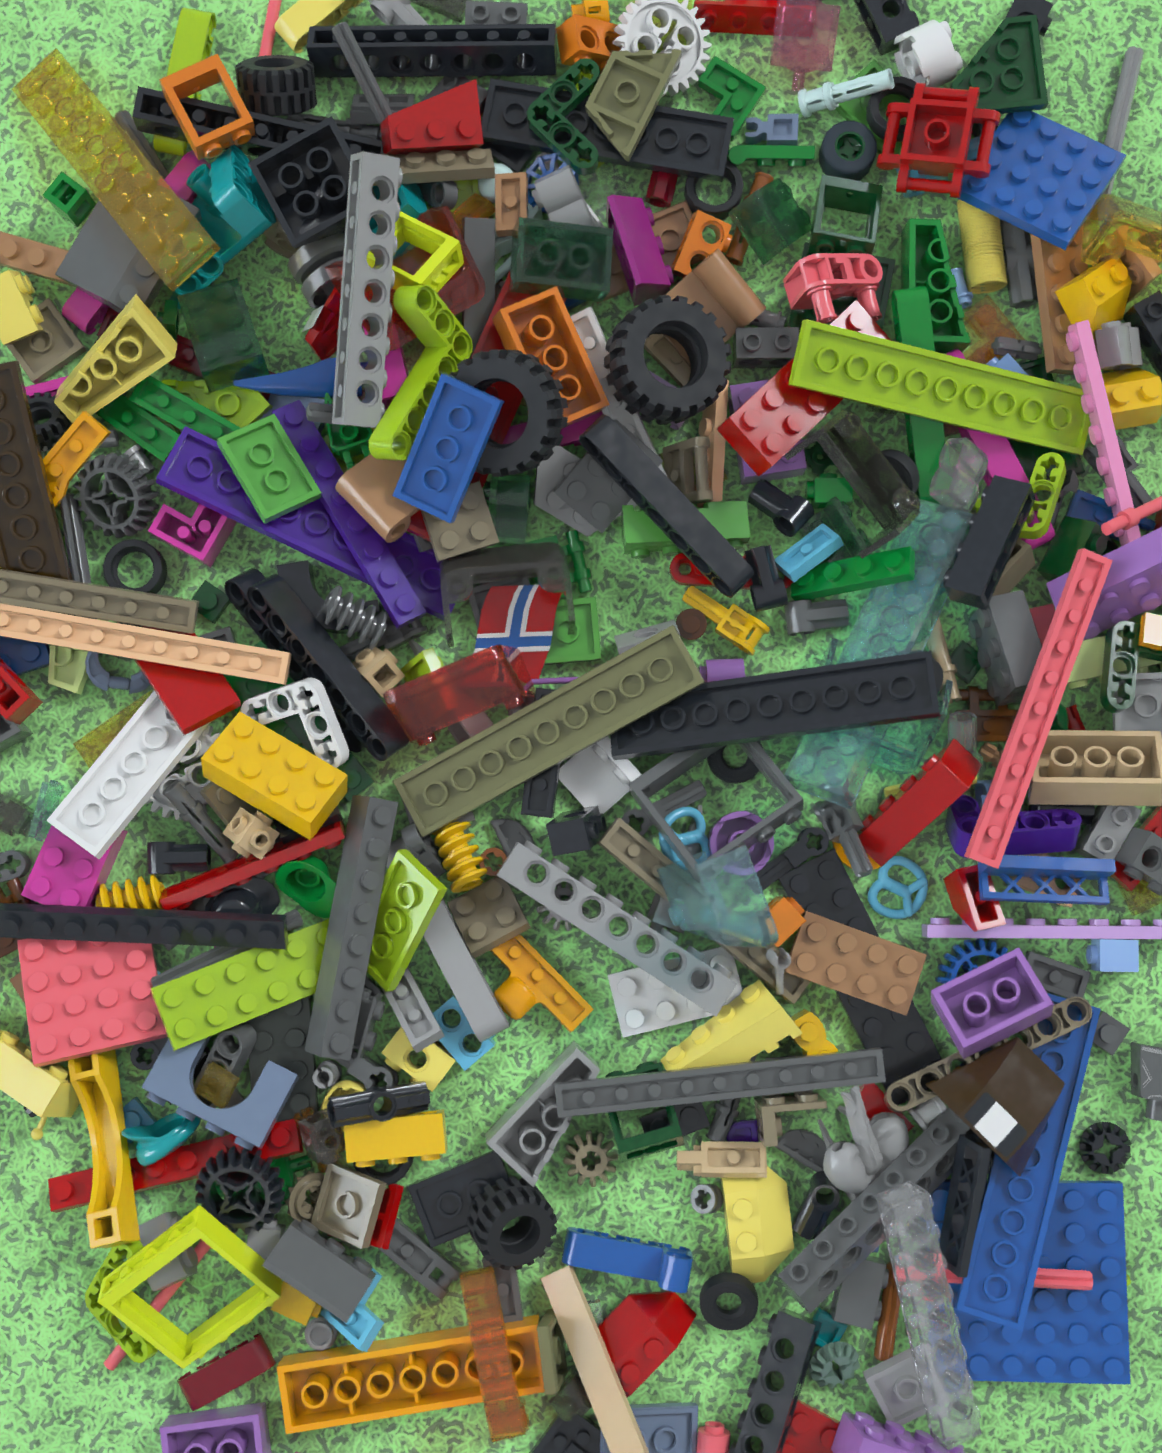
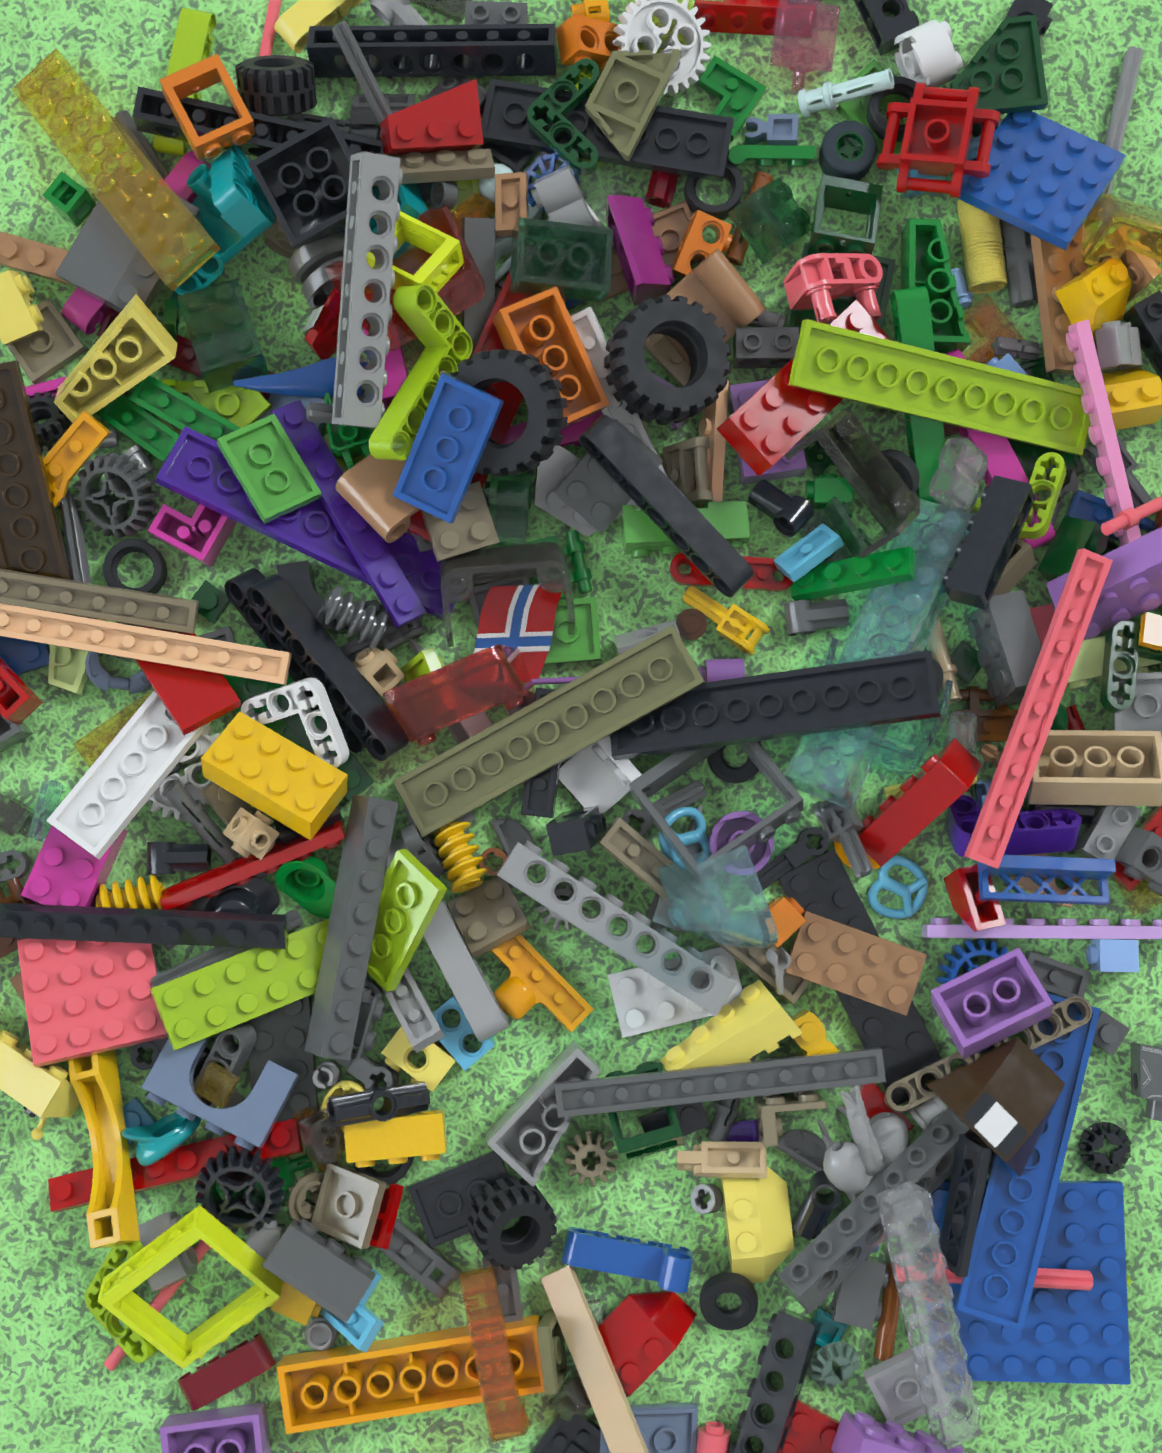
black piece [744,545,788,612] -> none

